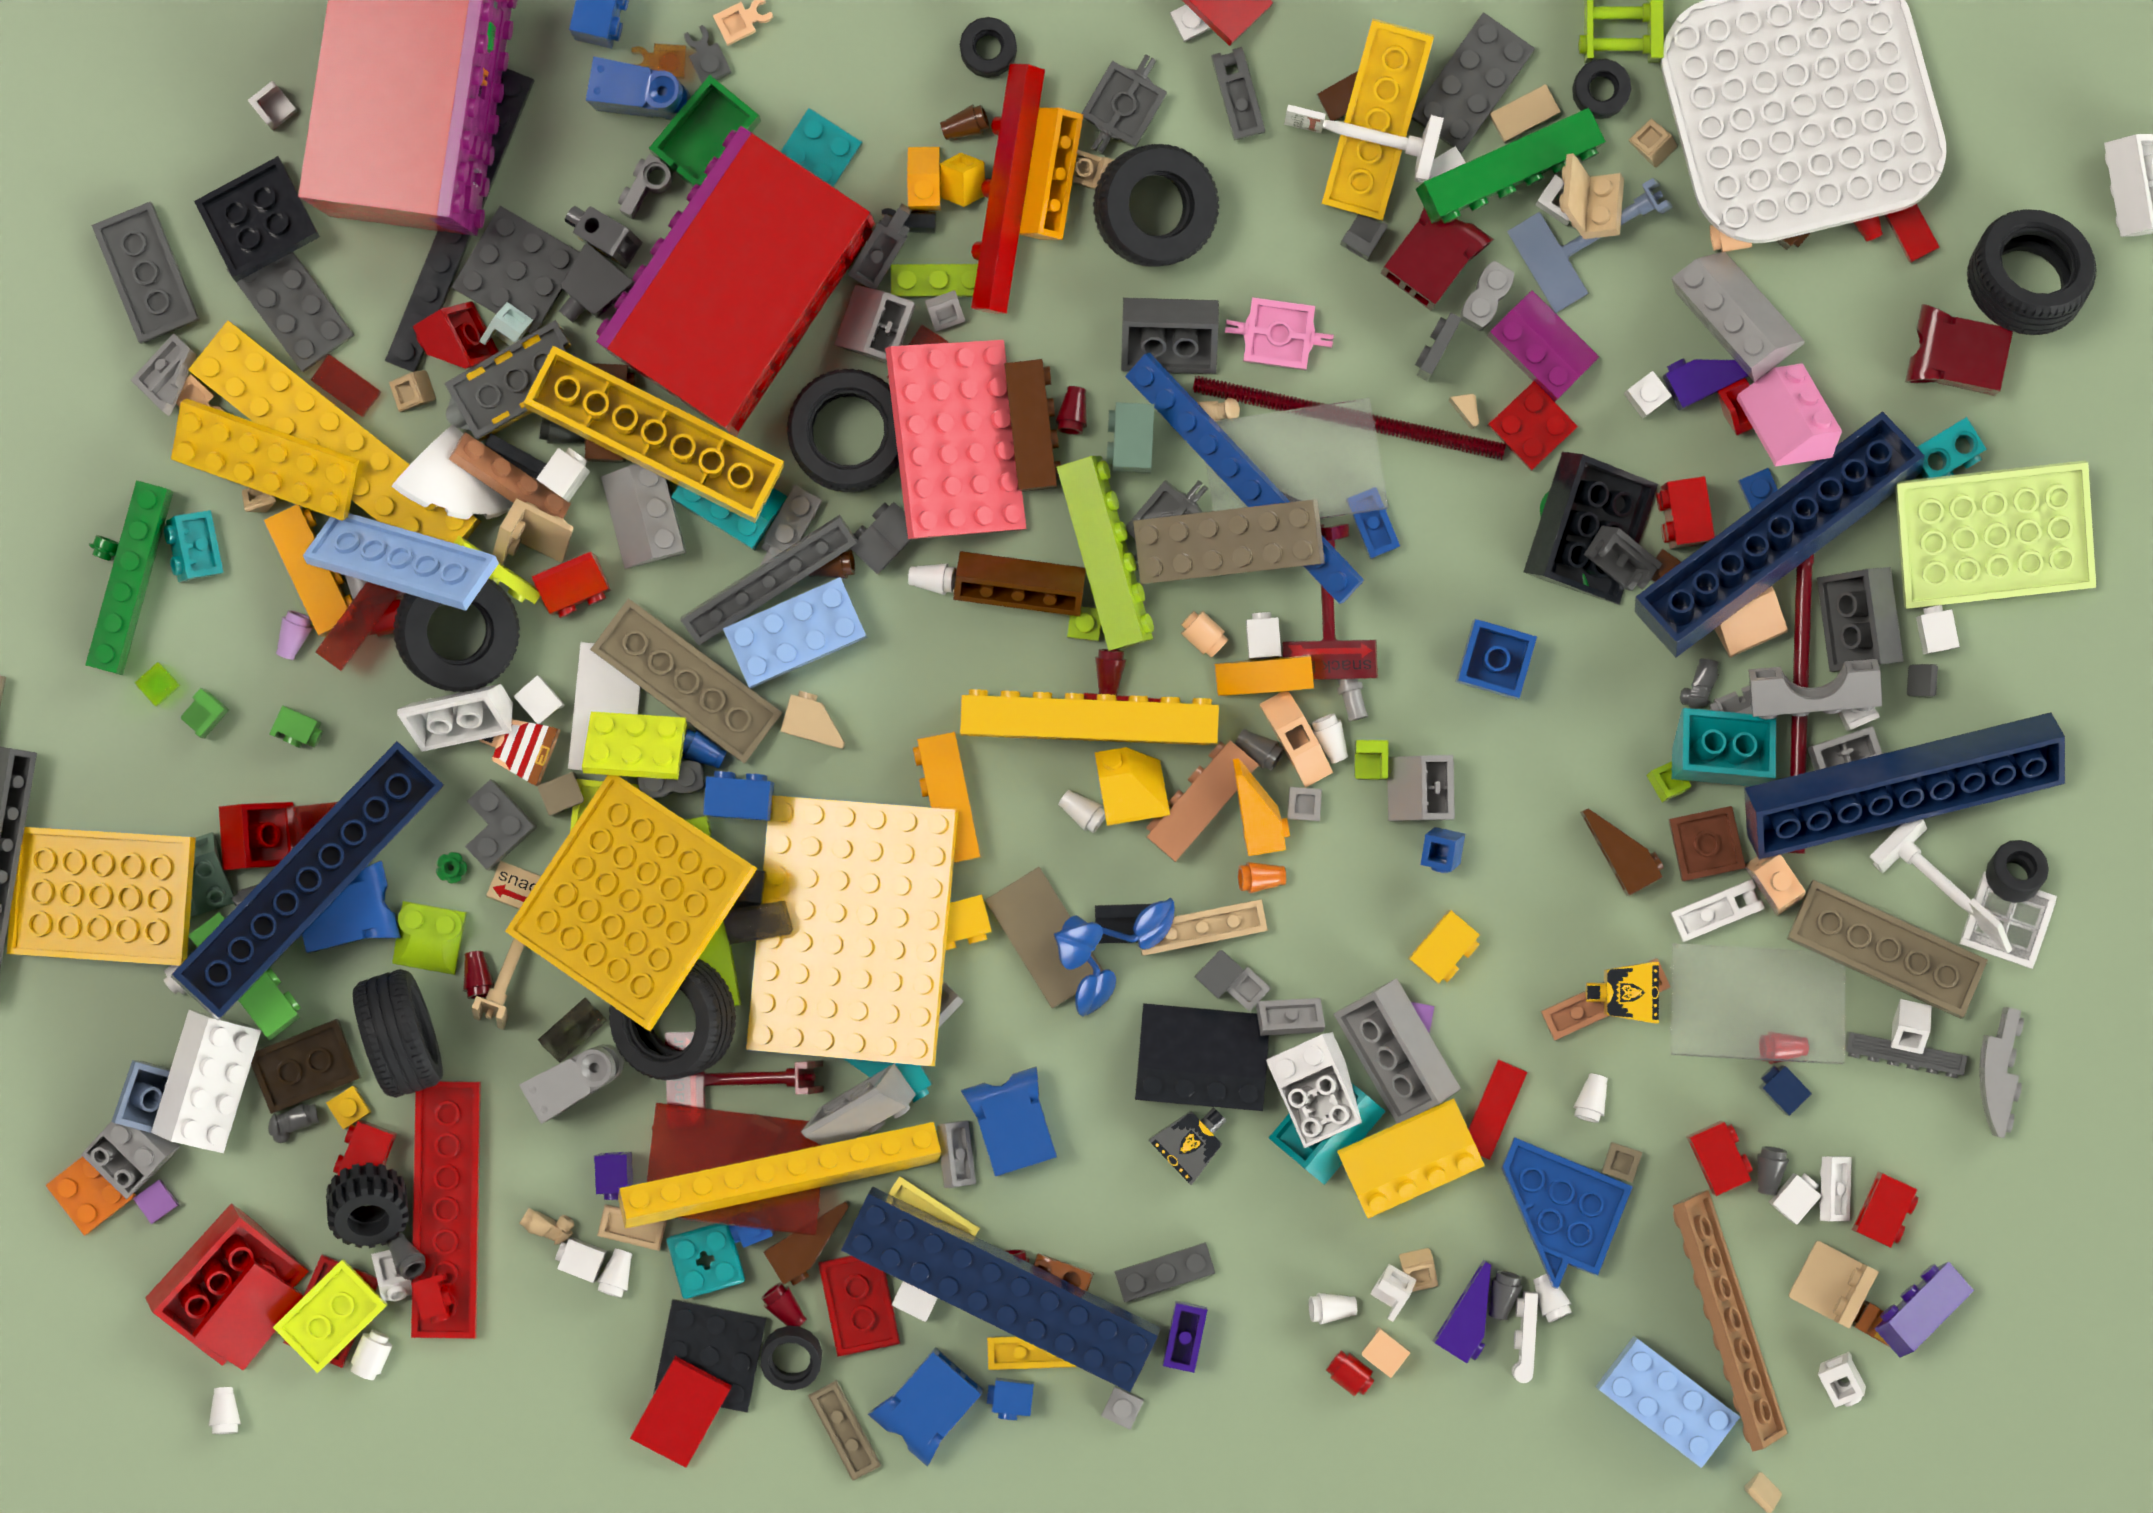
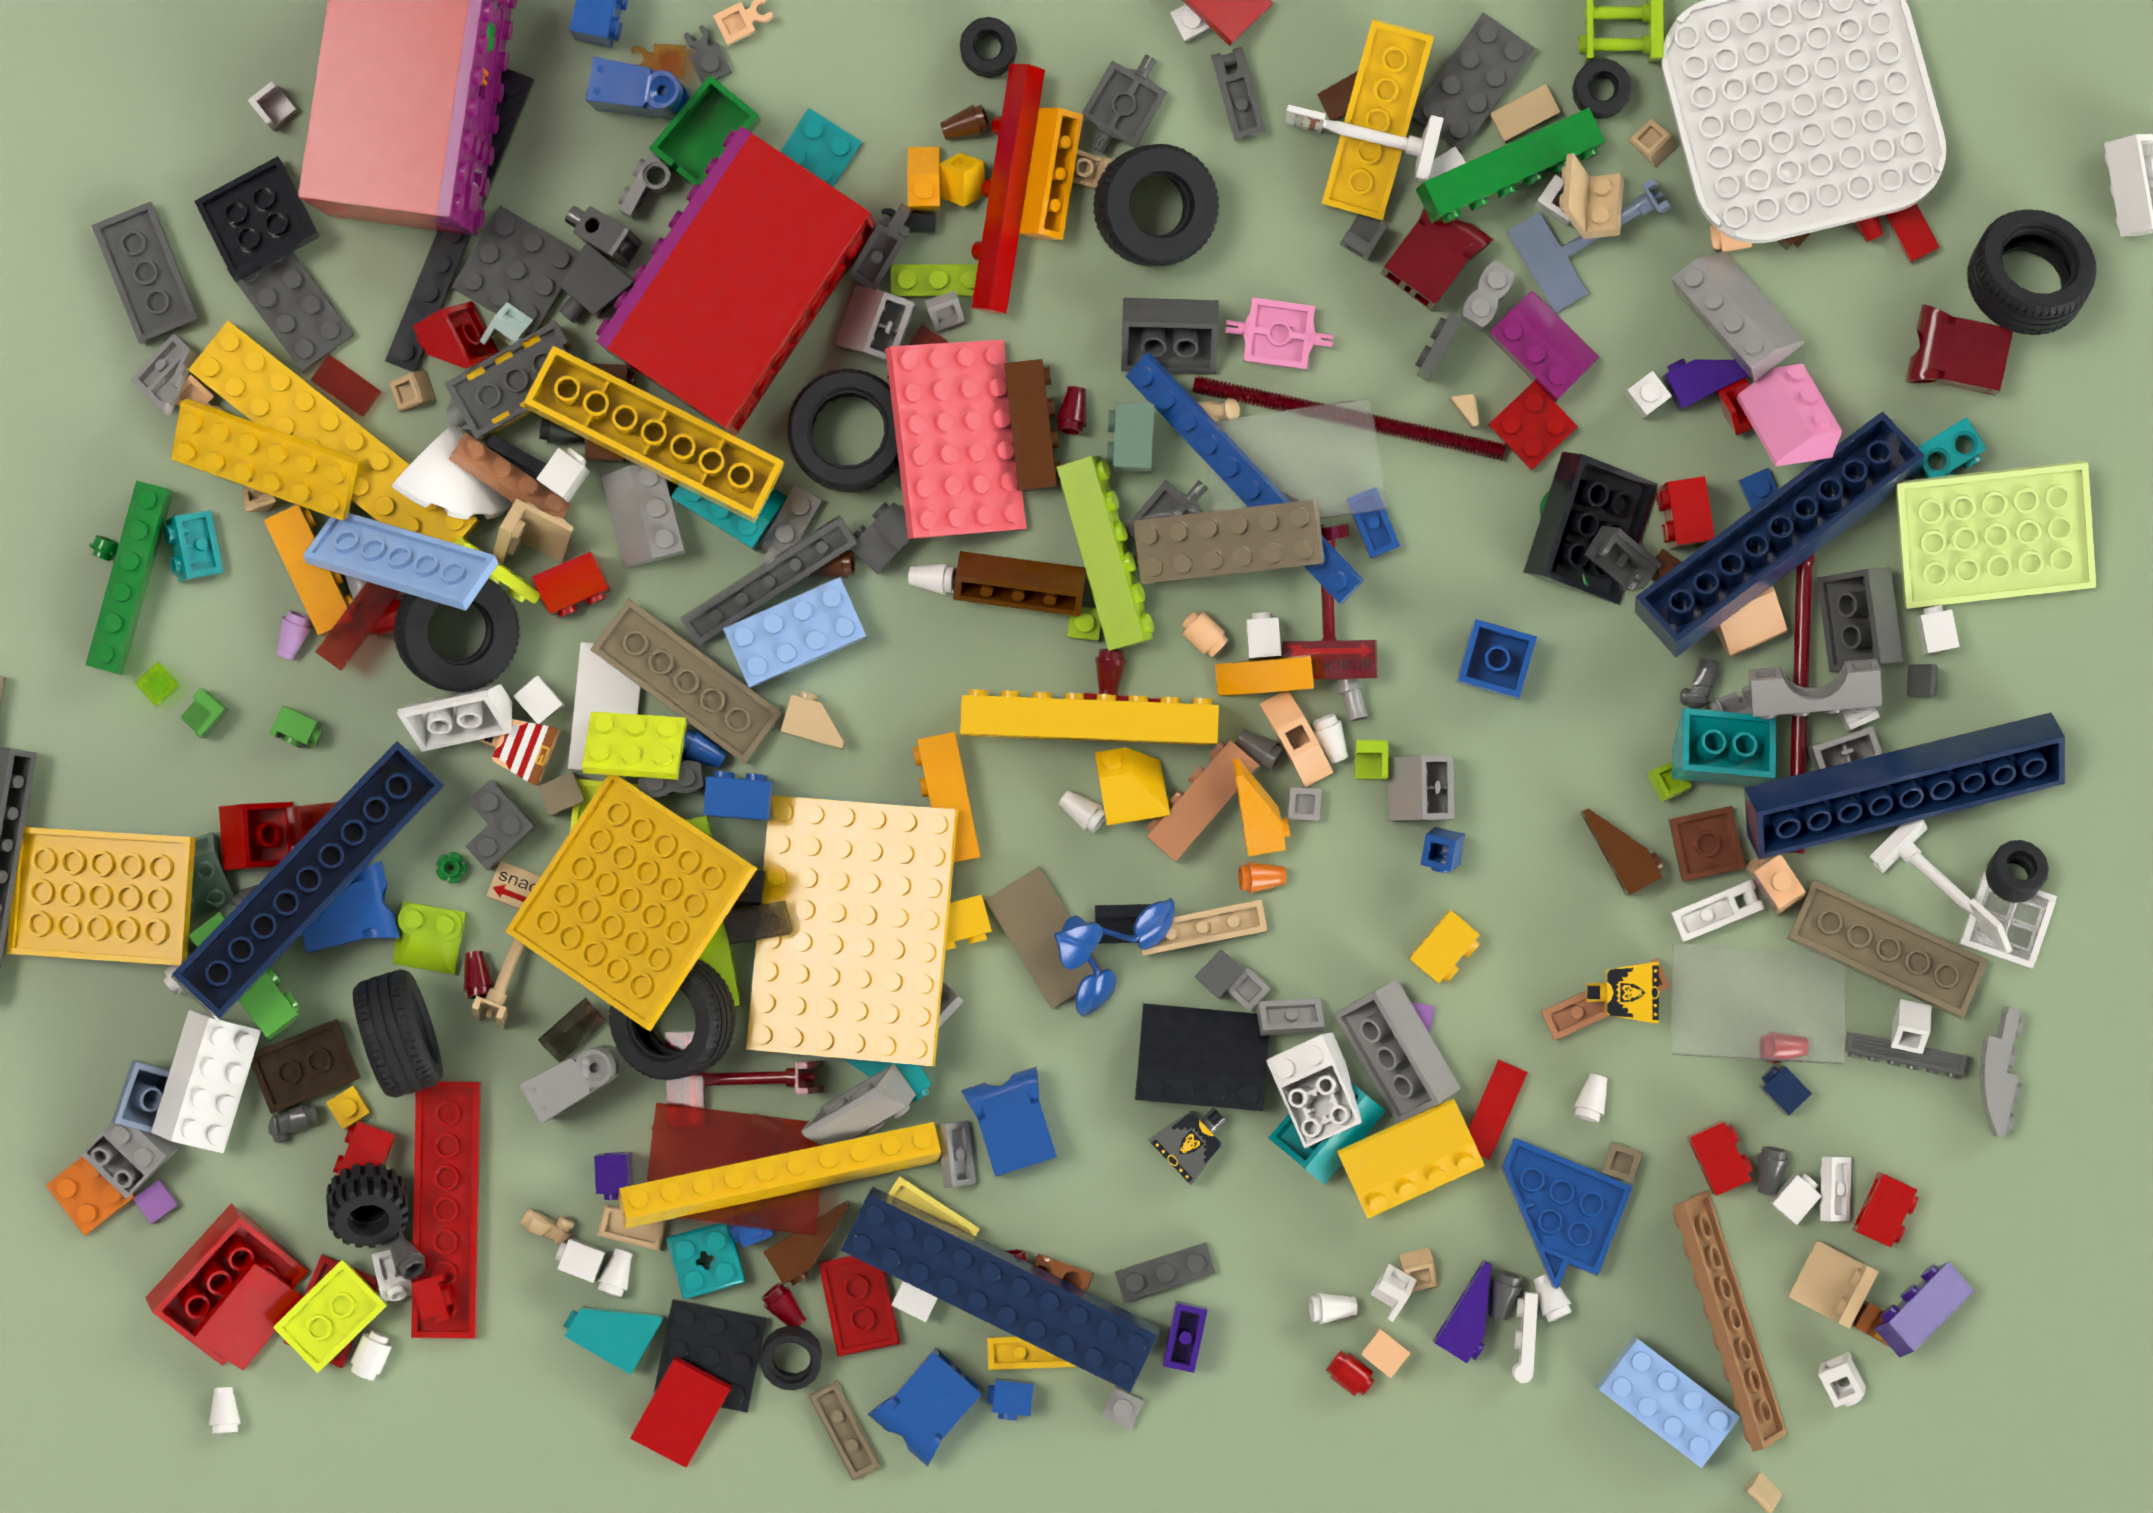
none -> teal slope [563,1306,665,1375]

